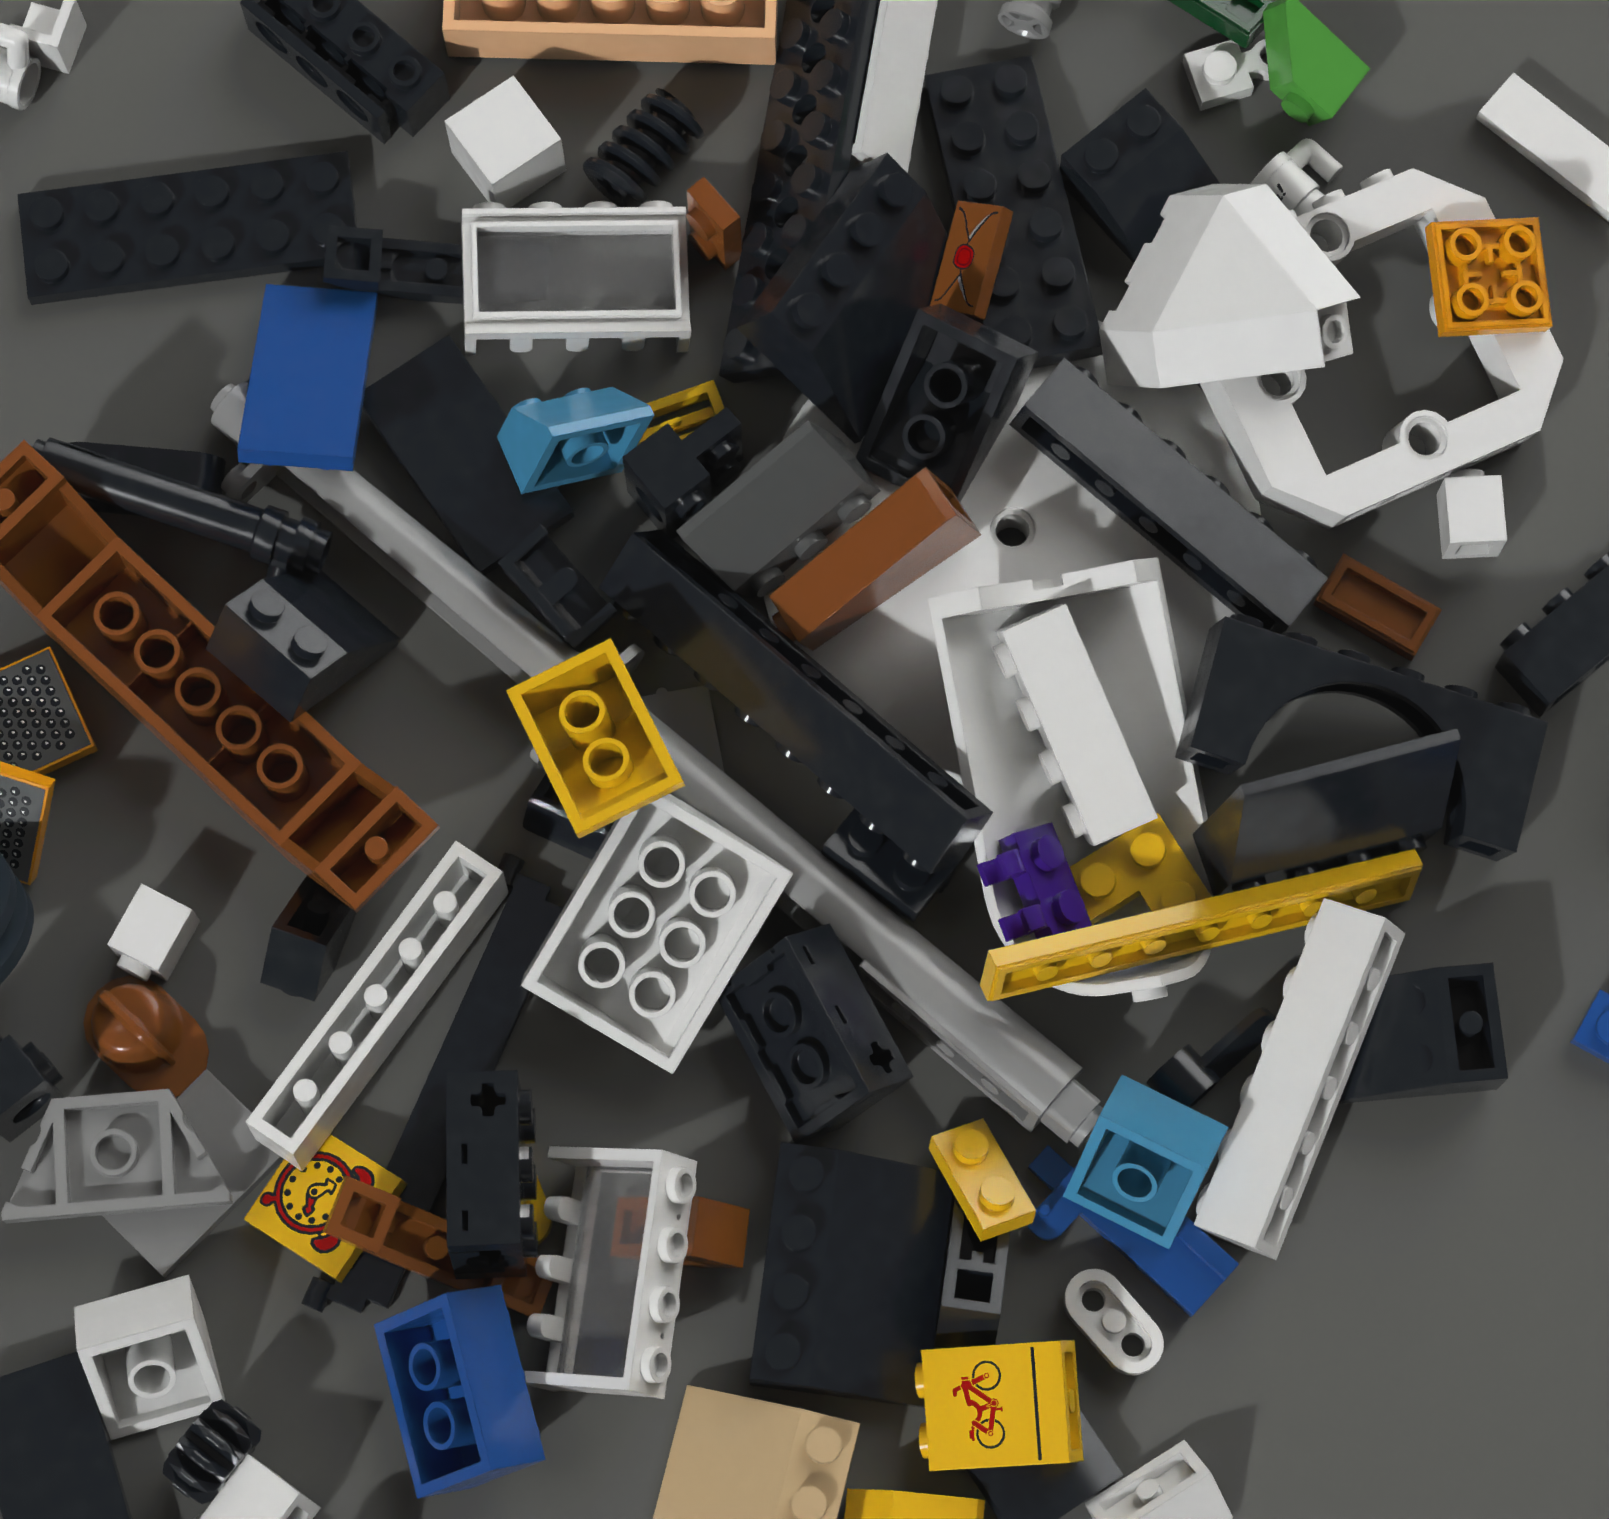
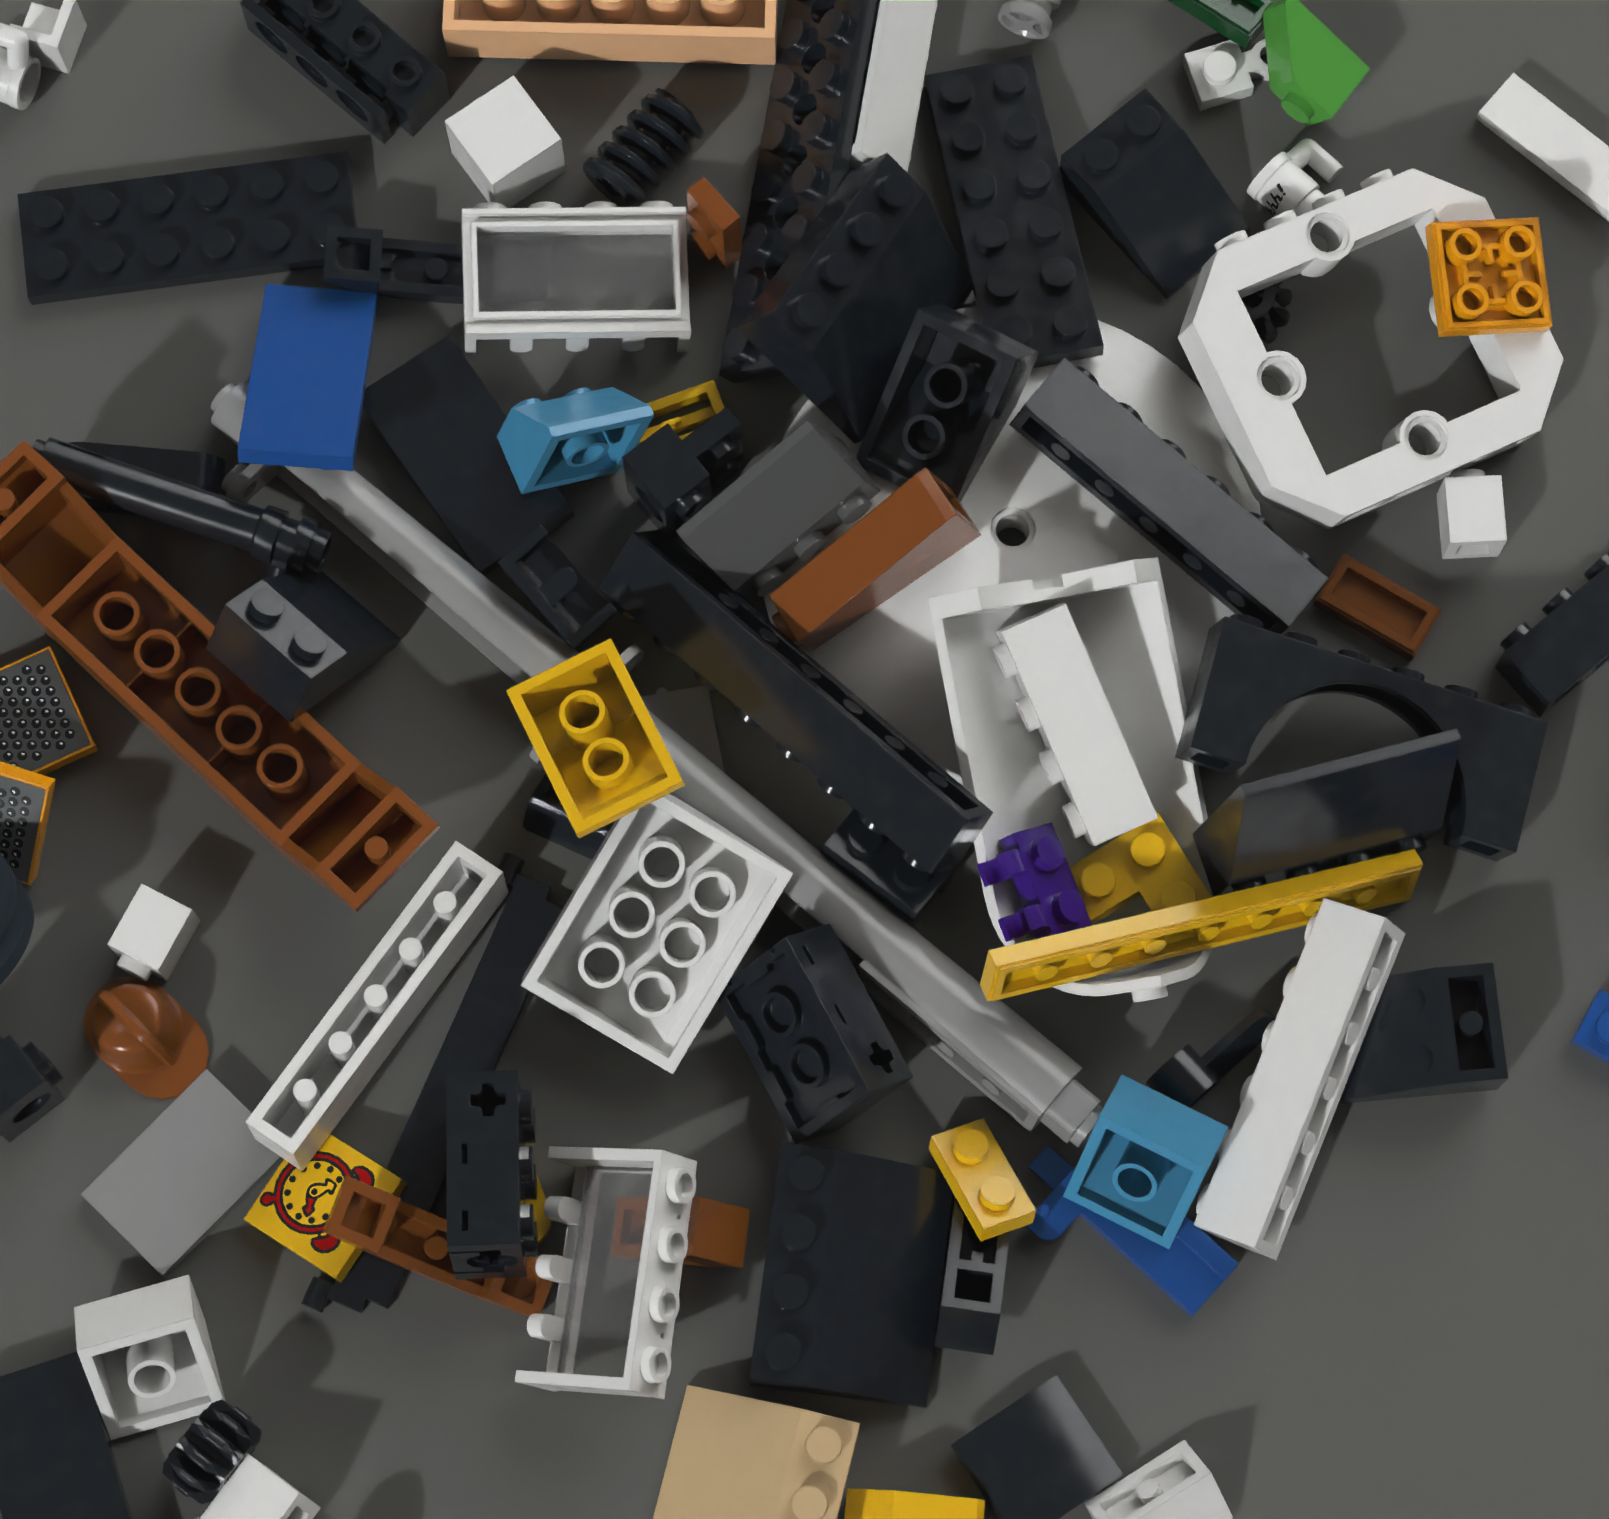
light grey wing [1,1089,233,1224] -> none
black slope [260,875,357,1002] -> none
blue brick [374,1285,546,1499] -> none
yellow panel [915,1340,1084,1471] -> none
dark orange tile [930,200,1013,320] -> none
white plate [1064,1269,1164,1376] -> none
white panel [1099,184,1361,388] -> none

